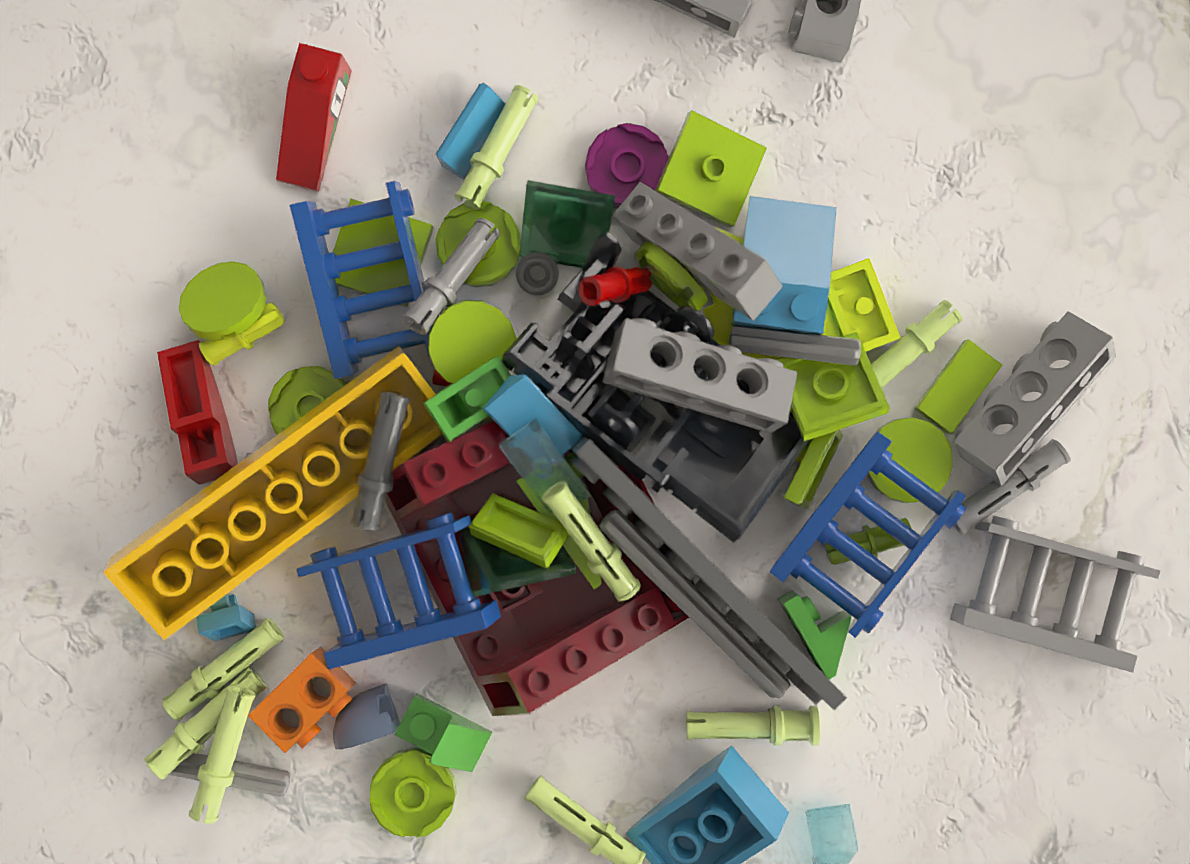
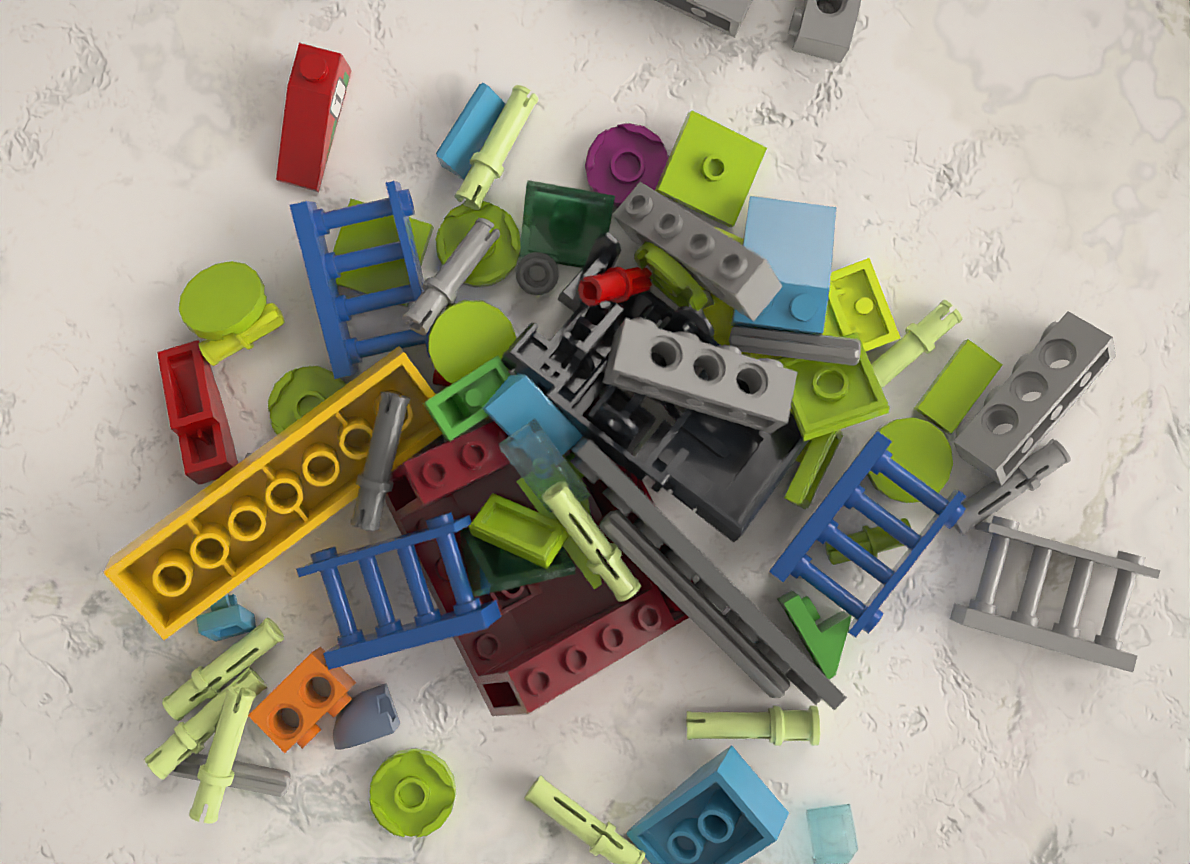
bright green slope [394,693,492,772] -> none

